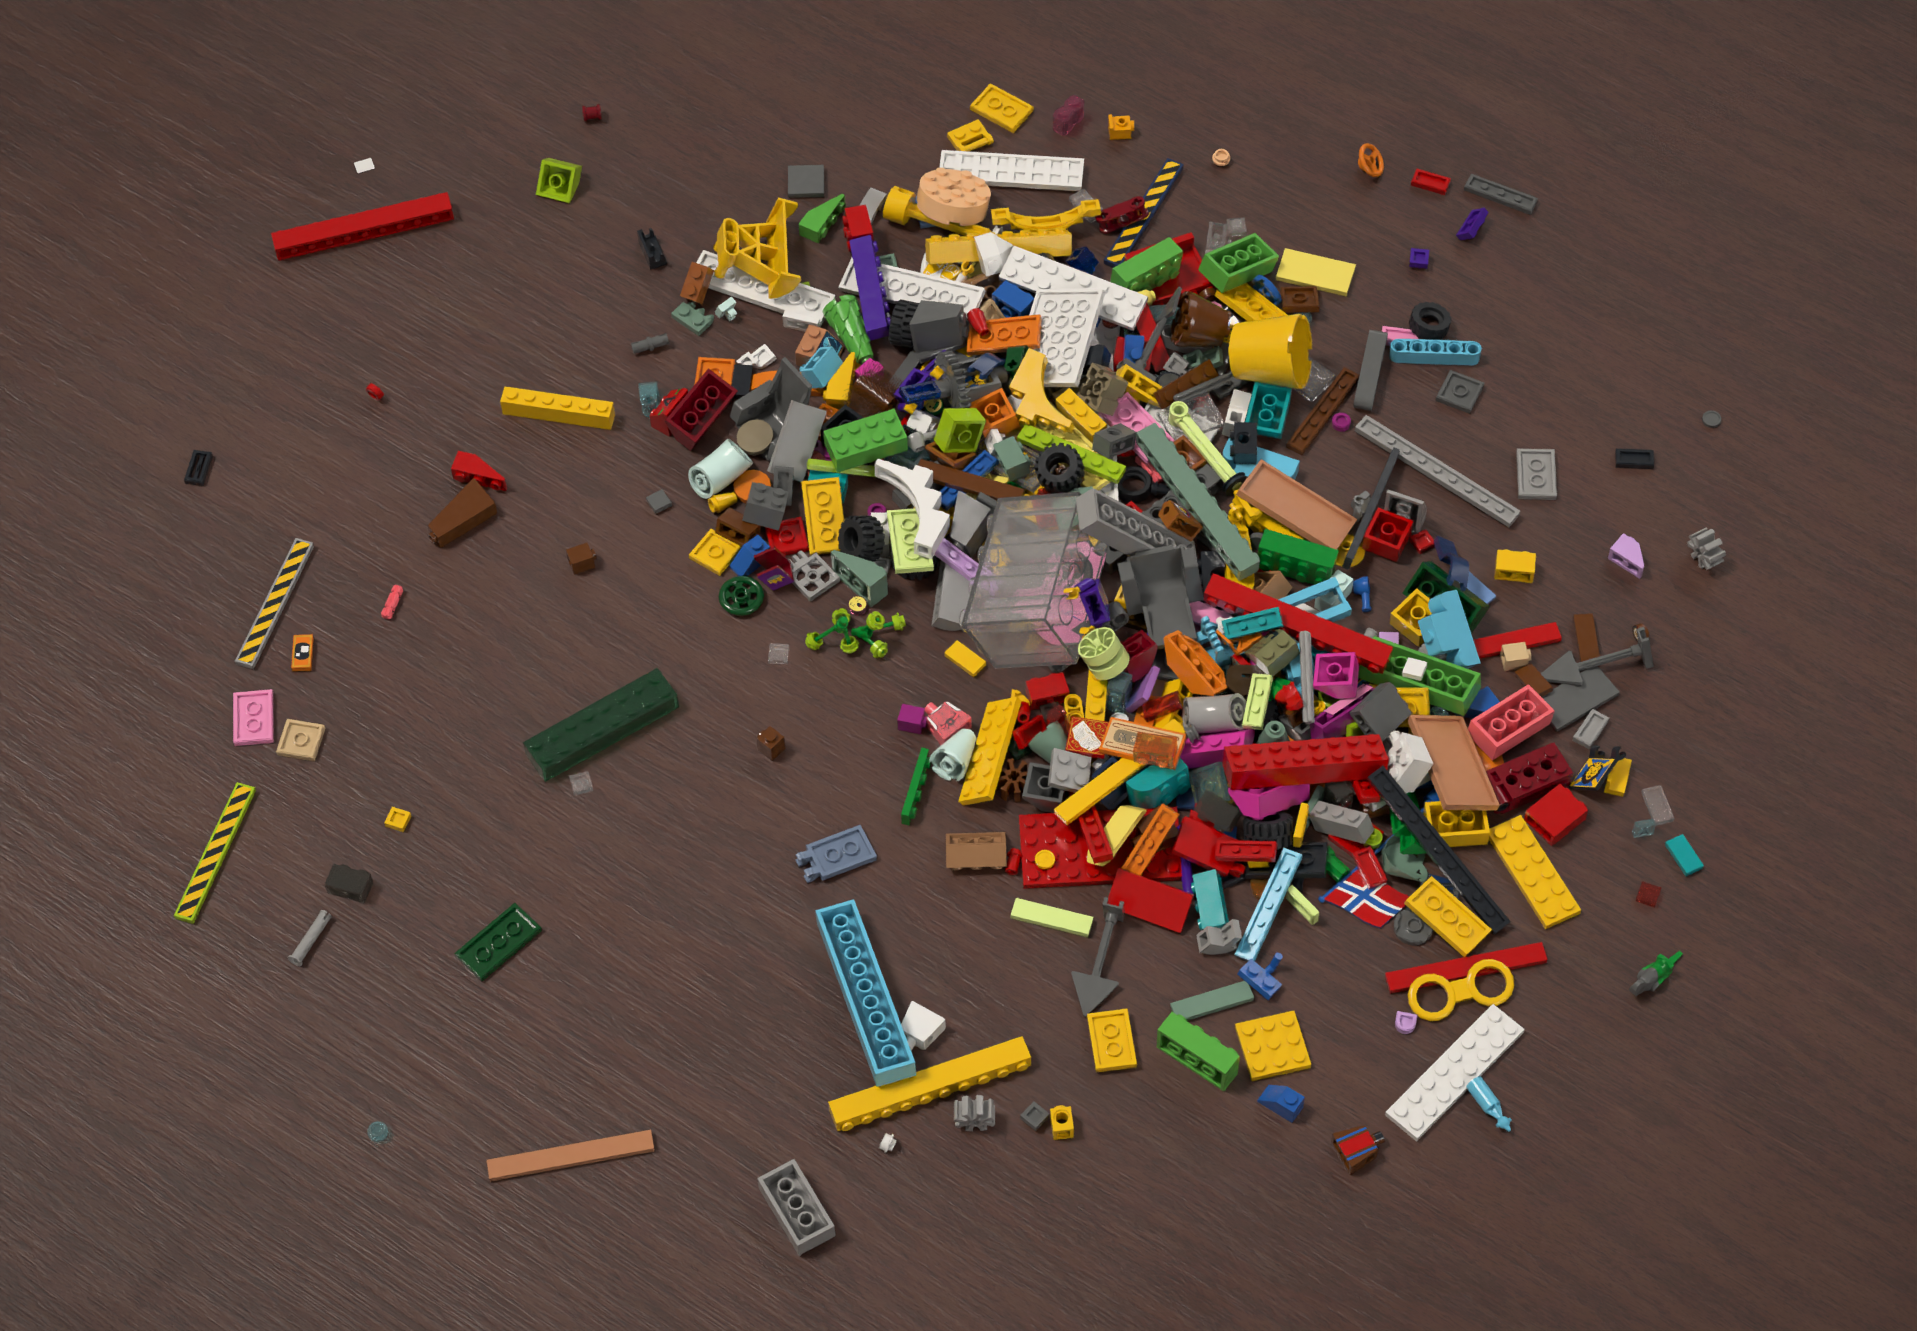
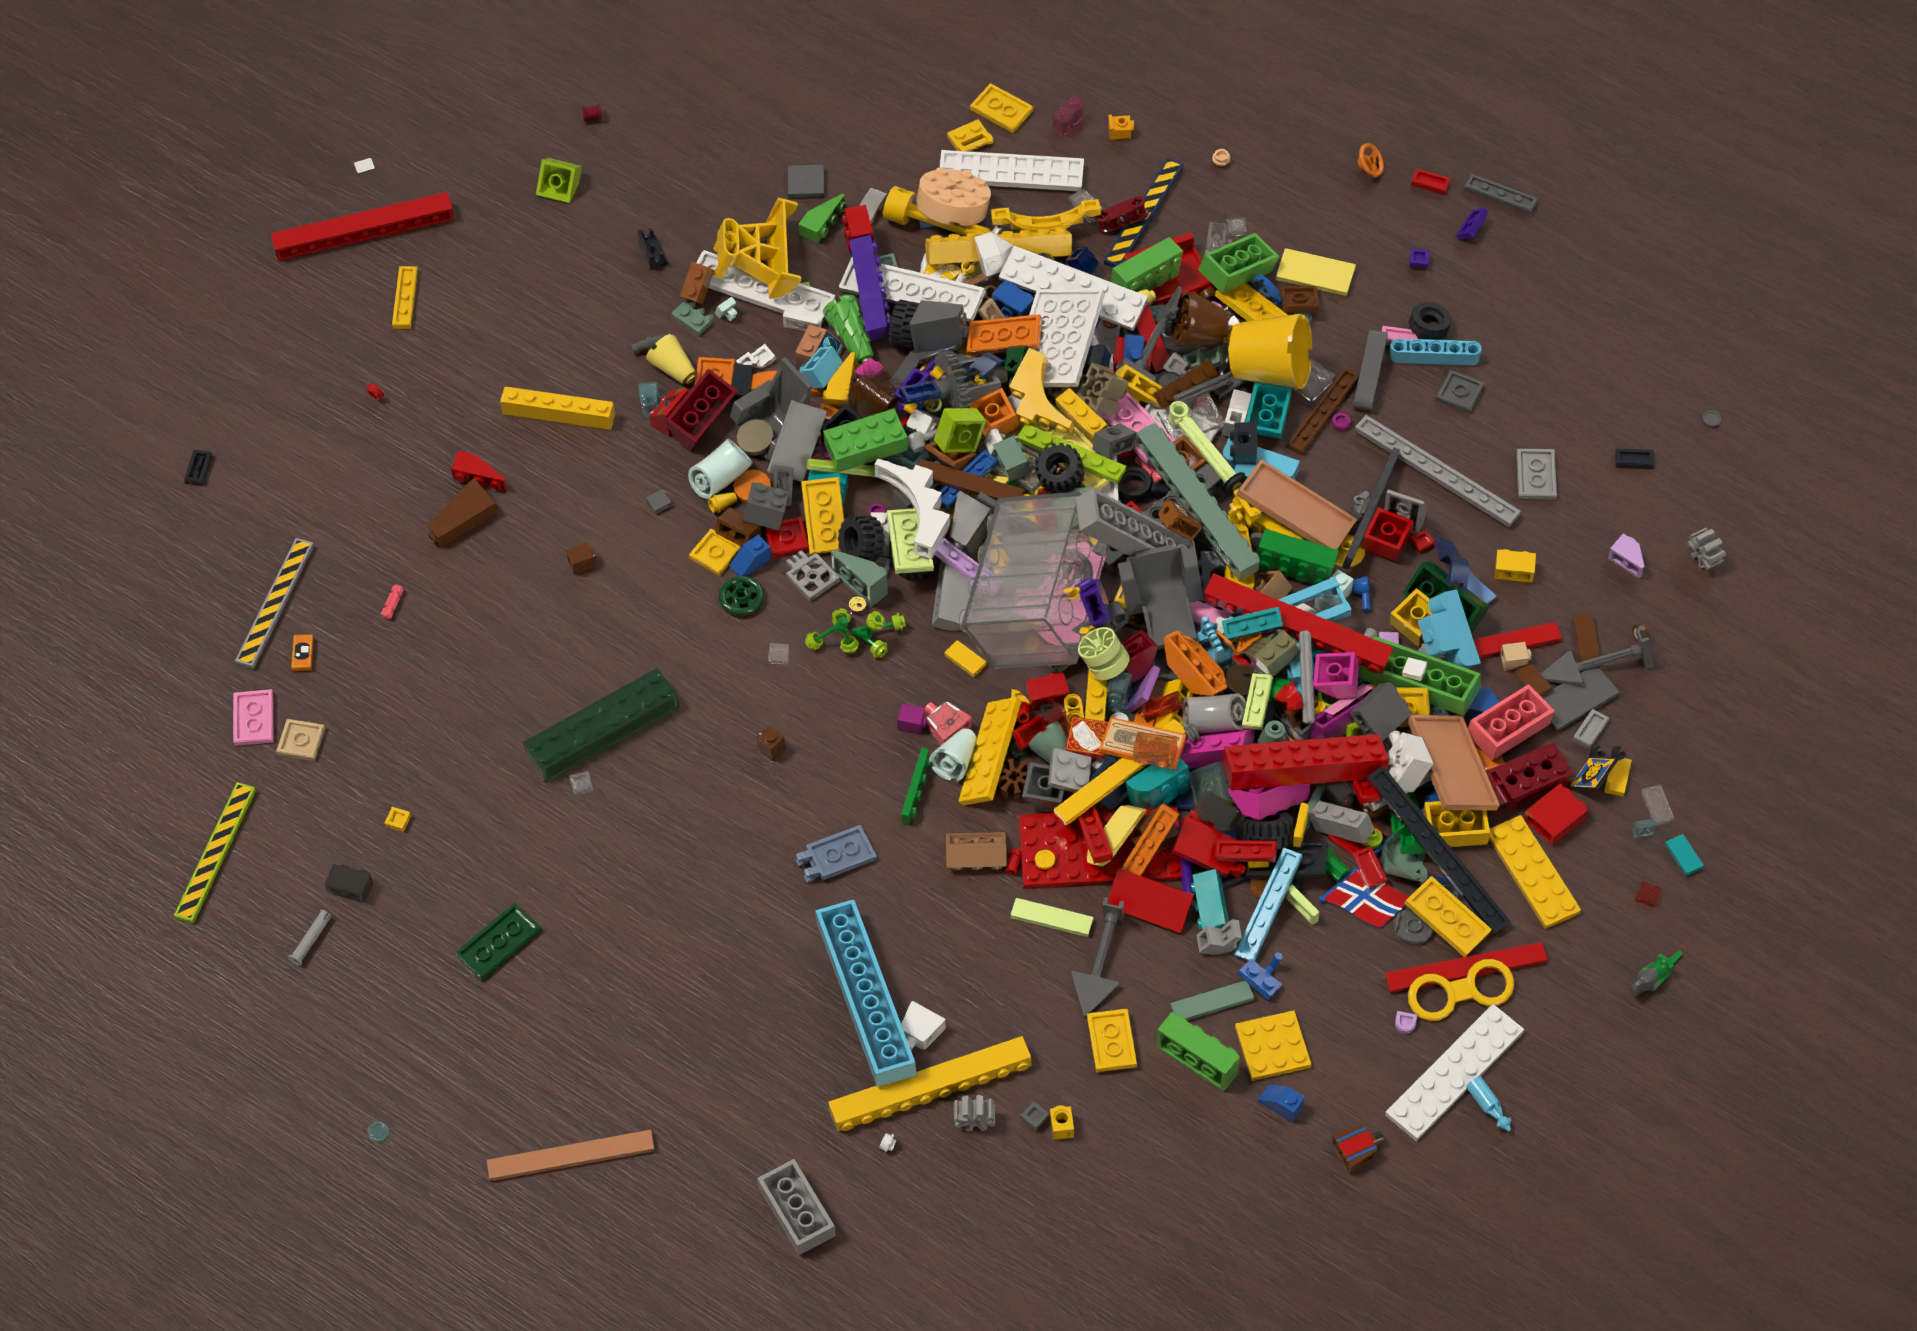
dark red piece [754,547,794,590] -> none
red cone [967,308,989,336] -> none
none -> yellow tile [392,266,418,329]
none -> light yellow cone [646,334,696,385]

